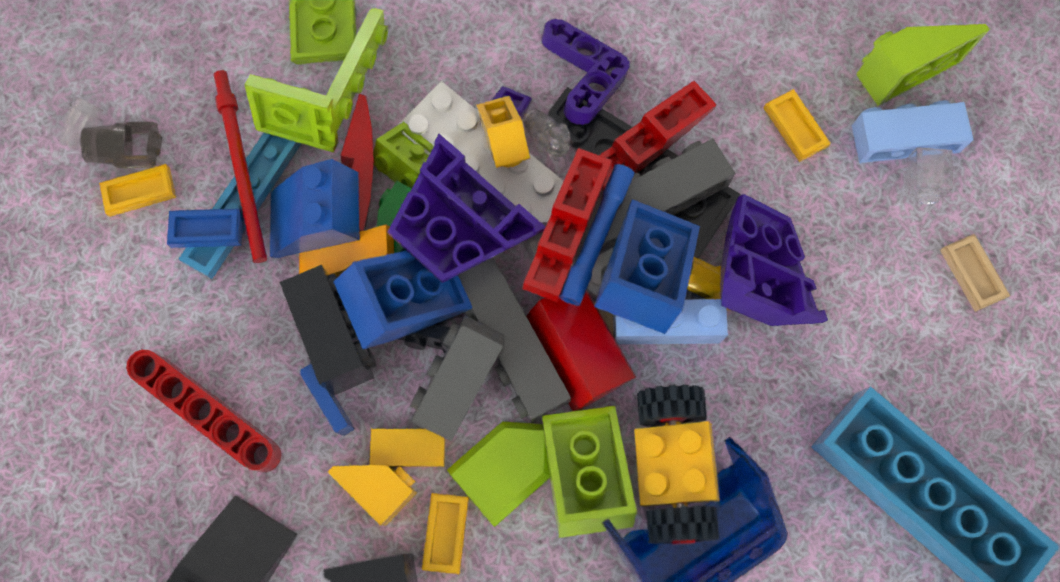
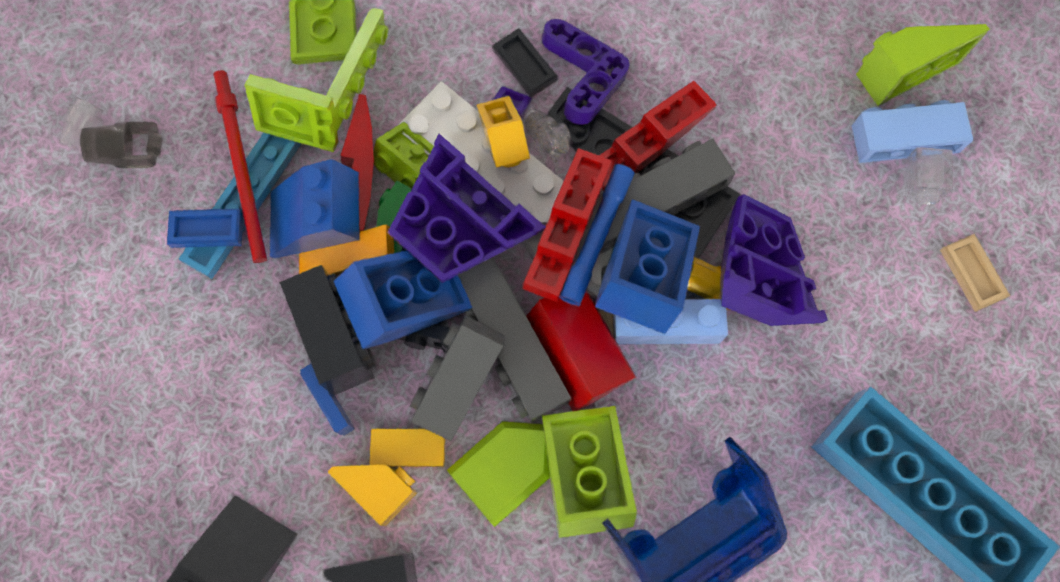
yellow tile [99,164,176,217] -> none
red beam [126,349,282,472] -> none
yellow tile [422,493,469,574] -> none
plate [634,384,720,544] -> none
yellow tile [763,89,831,162] -> none
none -> black tile [492,28,558,98]

